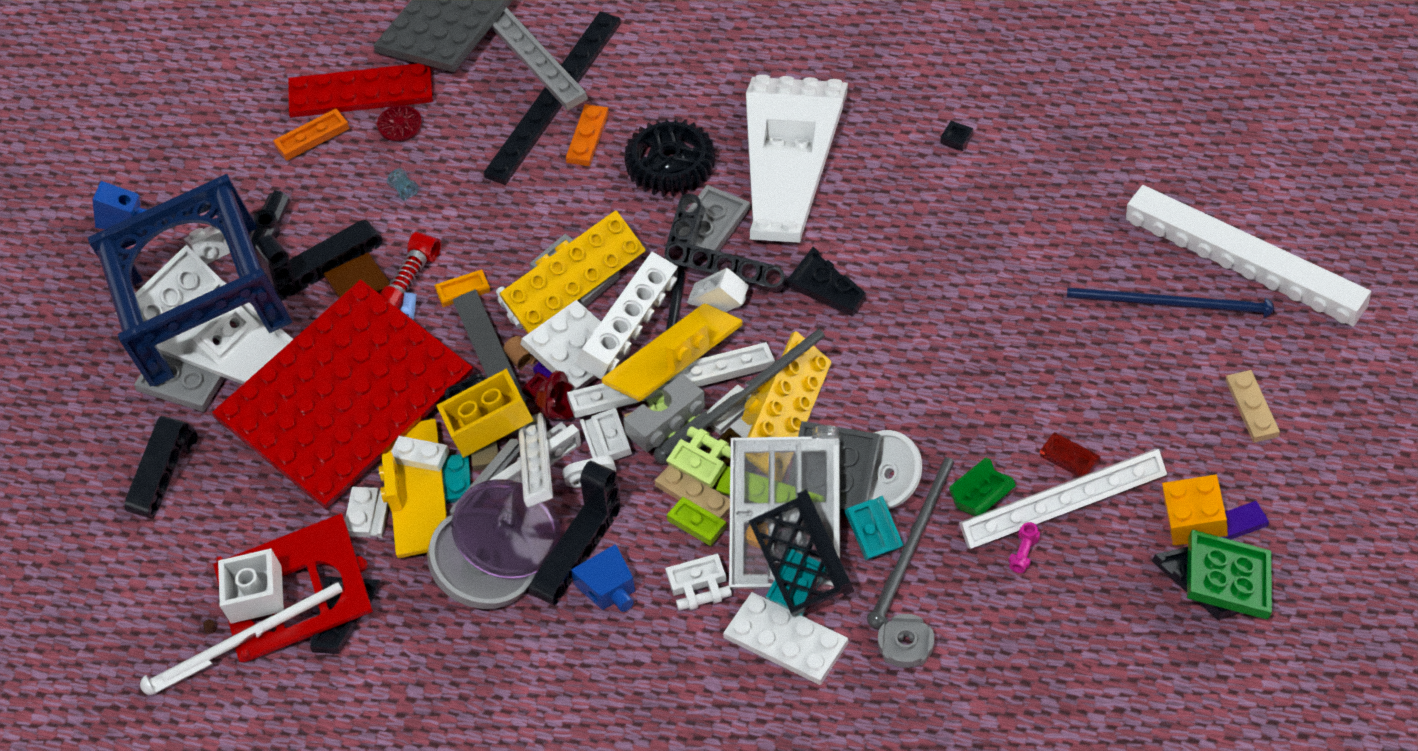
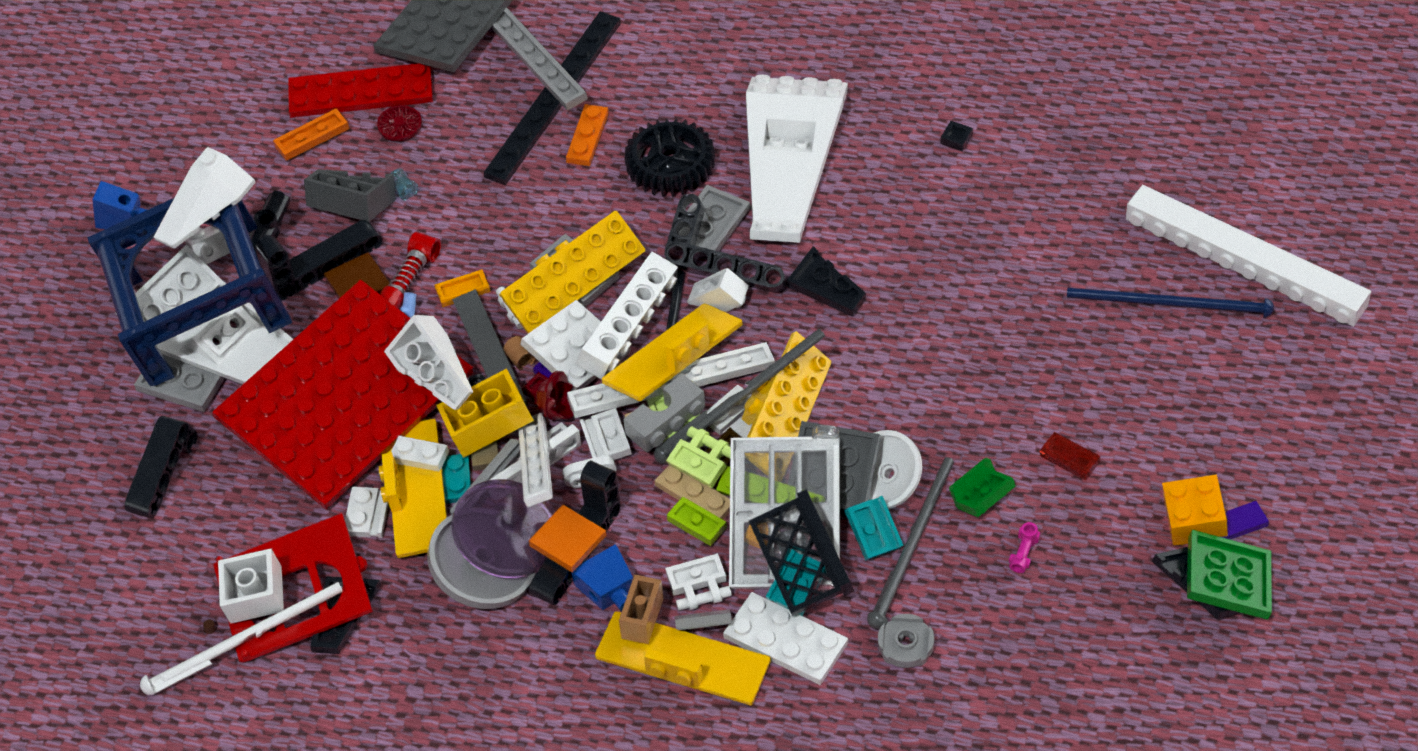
white plate [959,449,1167,549] -> none
tan plate [1225,370,1280,443] -> none
none -> white wedge [154,147,256,249]
none -> dark grey wedge [304,169,396,222]
none -> white wedge [384,315,473,410]
none -> orange tile [529,505,606,573]
none -> yellow bracket [595,611,771,705]
none -> medium nougat brick [619,575,664,644]
none -> light grey tile [675,609,732,630]

